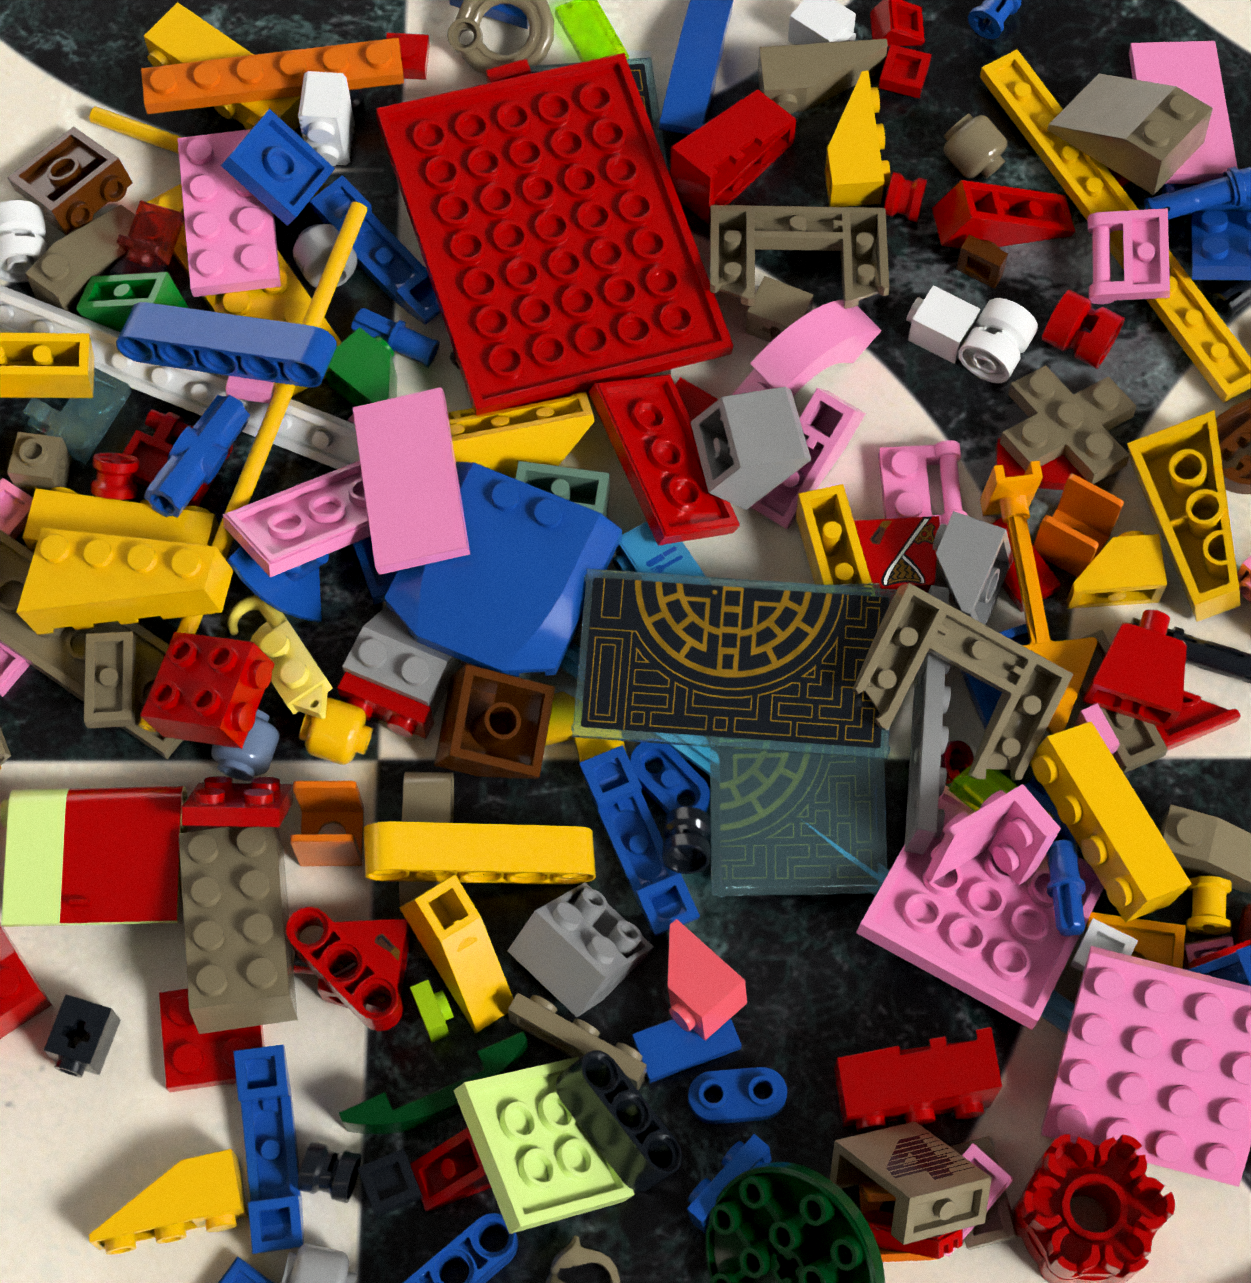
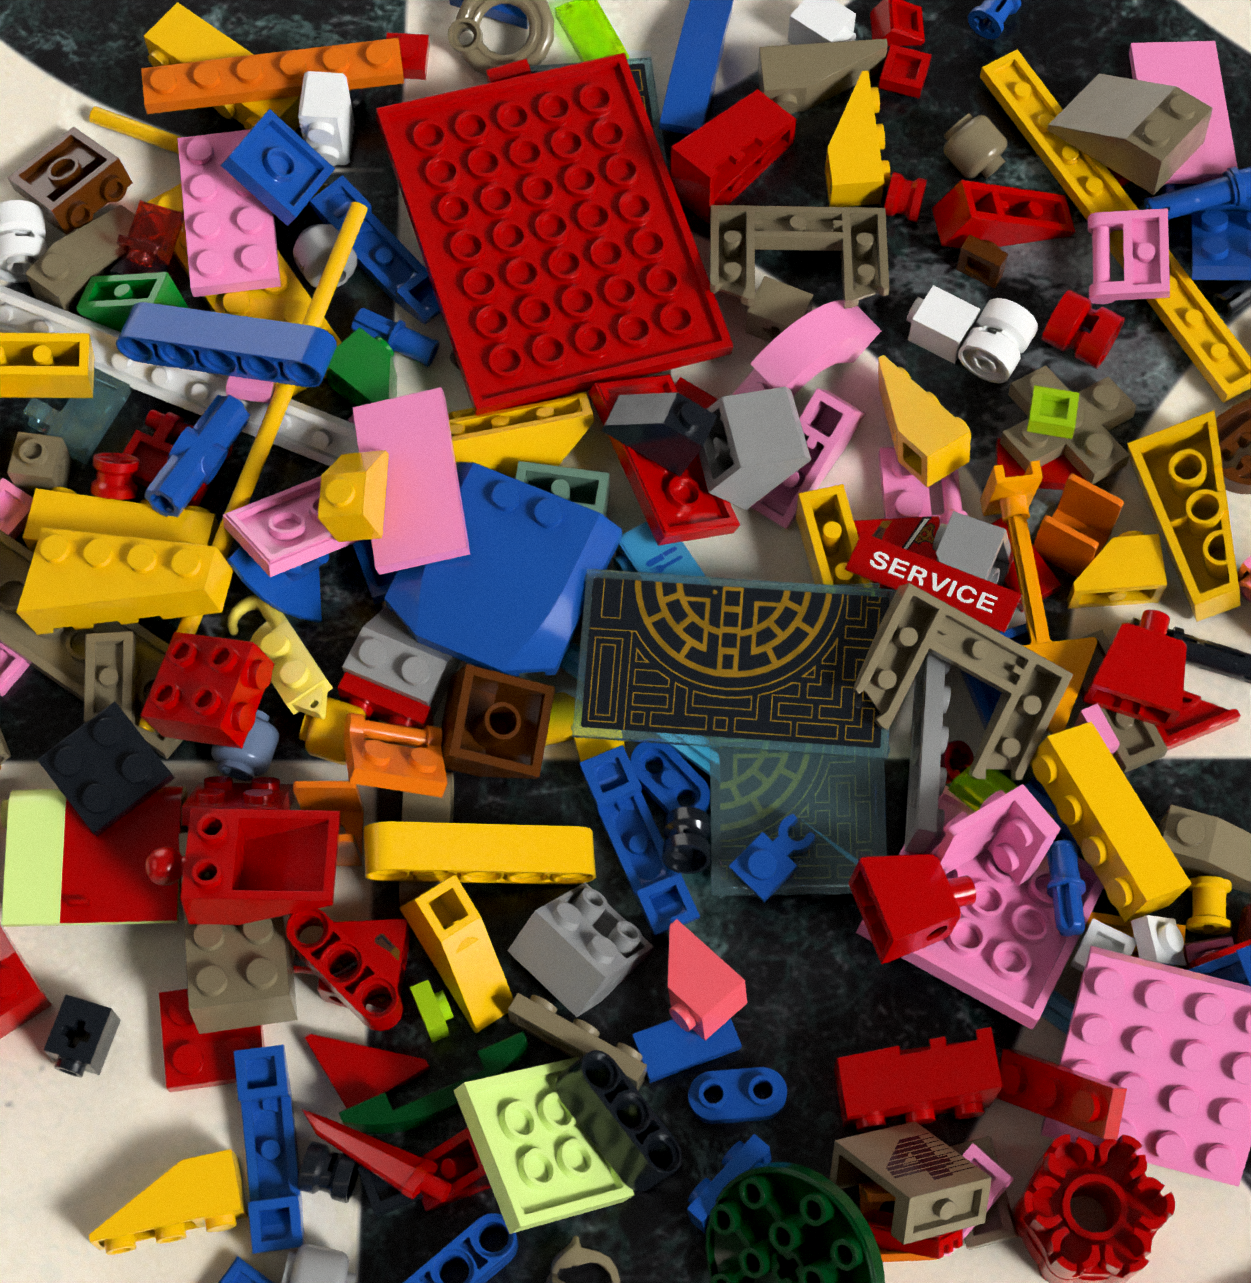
none -> black plate [37,701,175,837]
none -> red slope [145,808,340,925]
none -> red bar [302,1109,452,1203]
none -> red tile [305,1034,430,1109]
none -> yellow slope [318,450,389,542]
none -> orange plate [343,712,448,798]
none -> black slope [601,392,717,477]
none -> blue plate [729,814,816,902]
none -> red sticker [844,532,1022,633]
none -> red torso [848,854,976,964]
none -> yellow slope [878,355,971,488]
none -> red plate [996,1049,1127,1139]
none -> lime plate [1027,385,1080,439]
none -> white plate [1131,915,1187,968]

